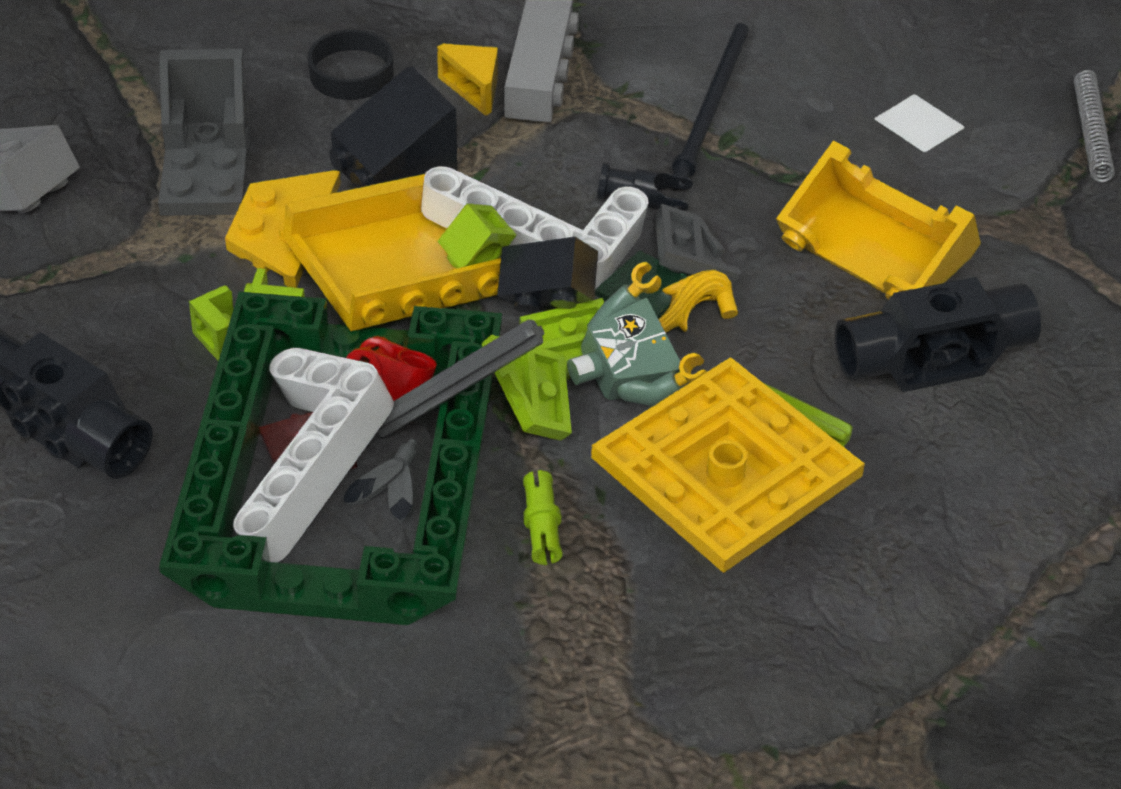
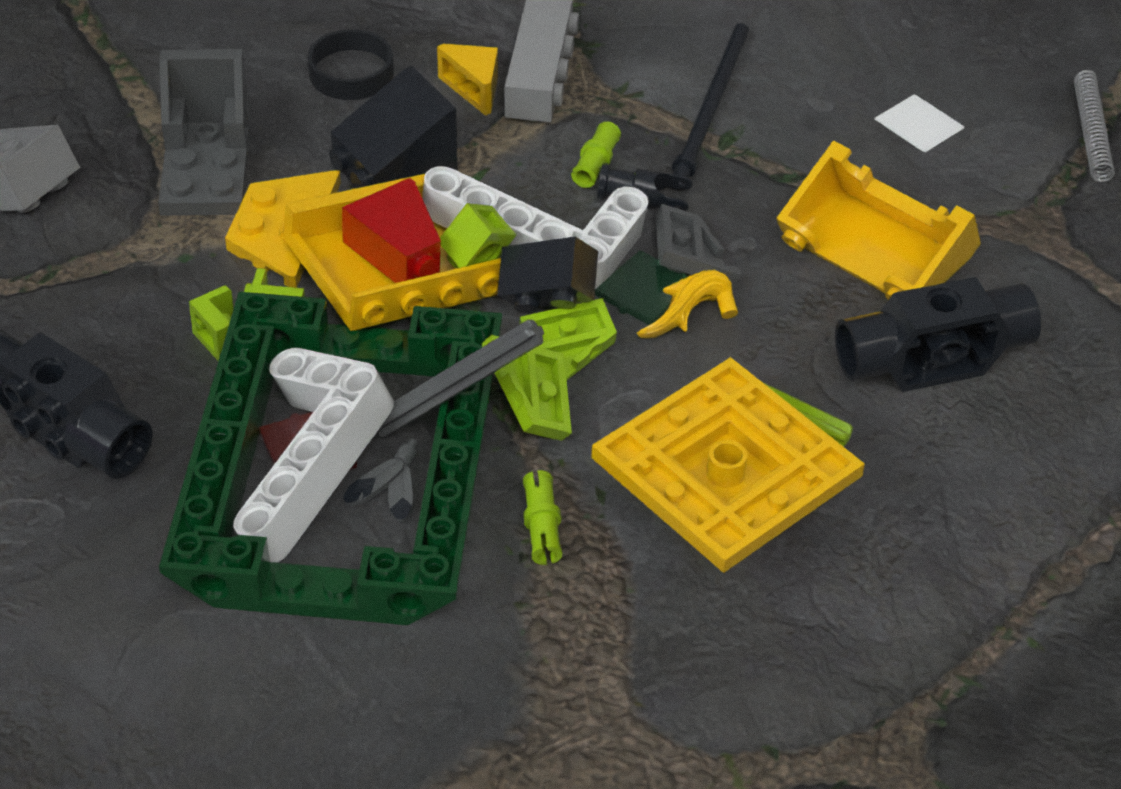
red piece [346,336,437,401] -> none
sand green torso [567,262,707,406] -> none
none -> red slope [342,178,441,283]
none -> lime pin [571,121,621,188]

